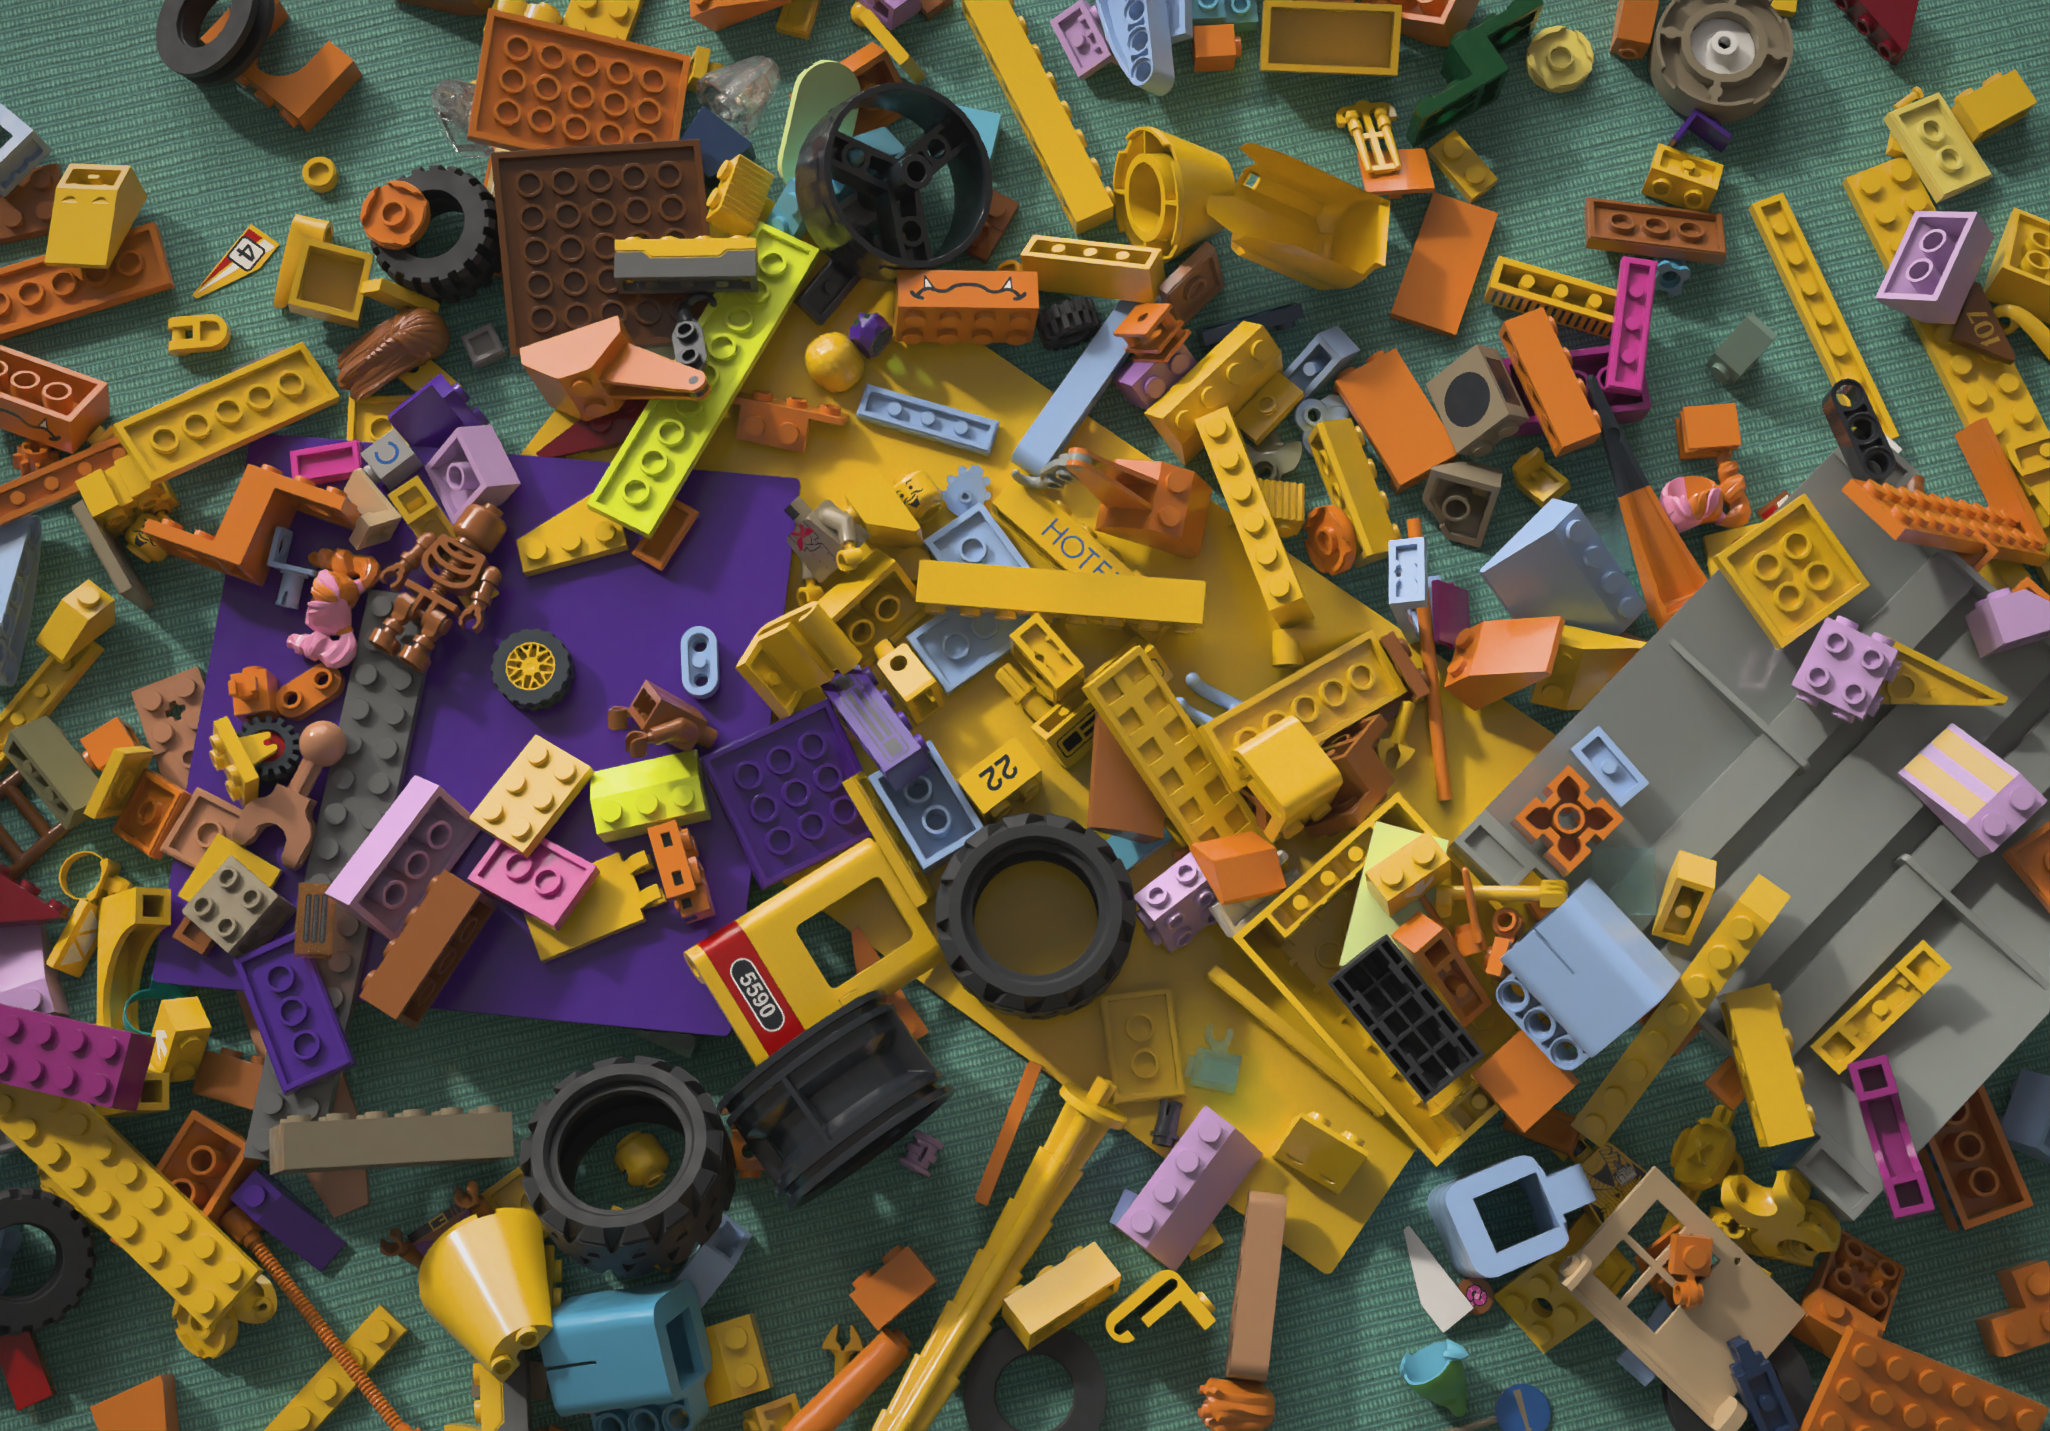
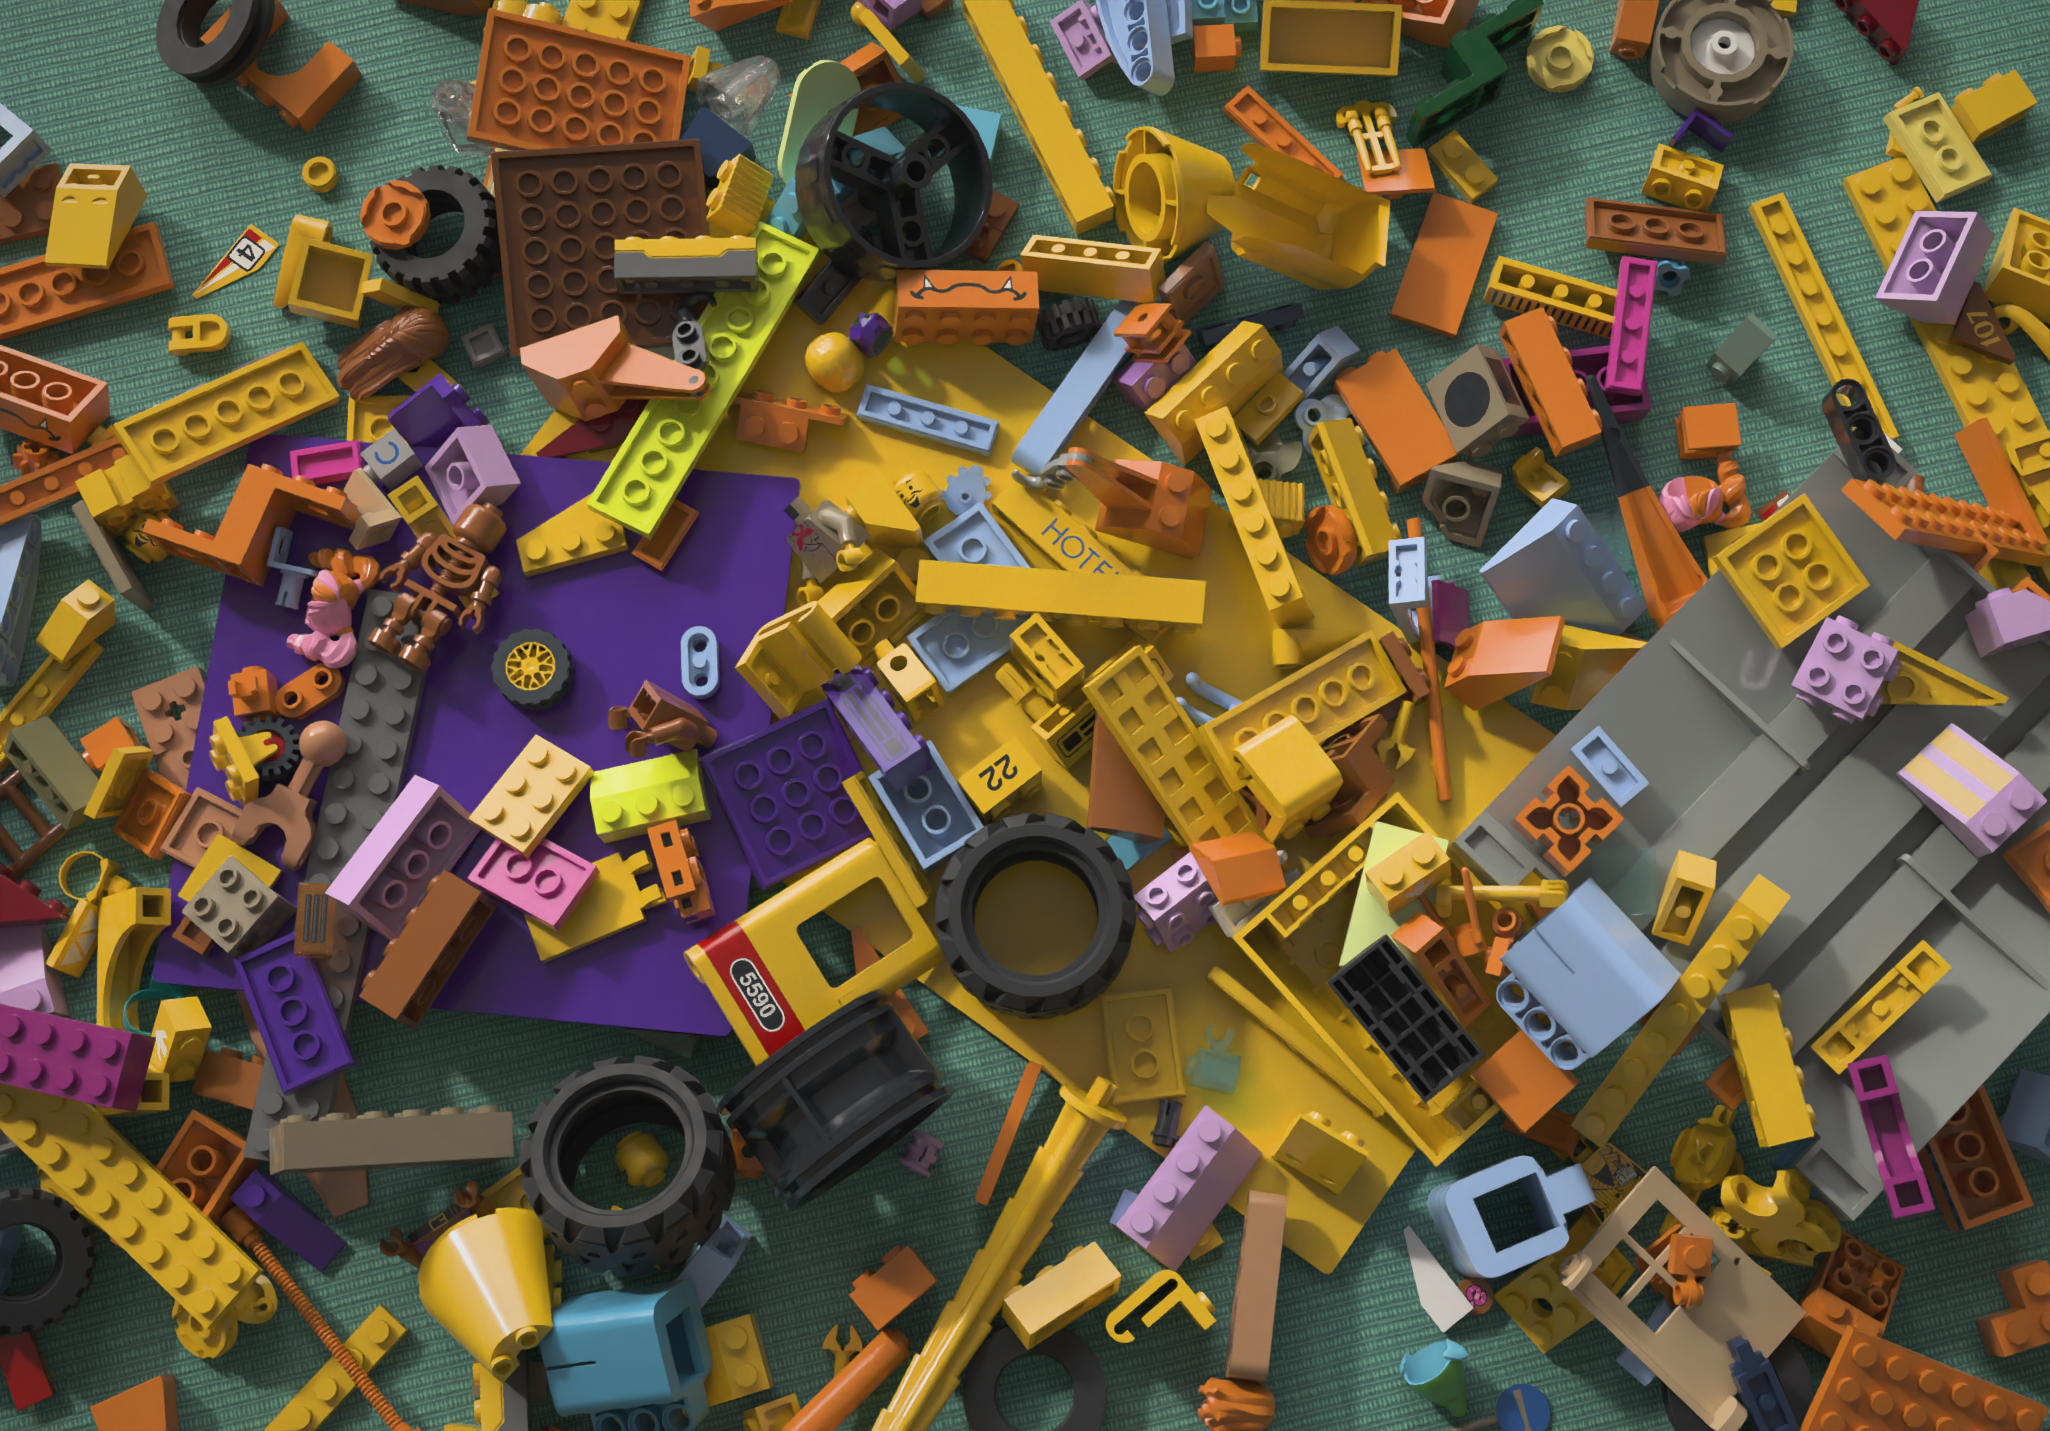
none -> orange tile [1223,85,1344,180]

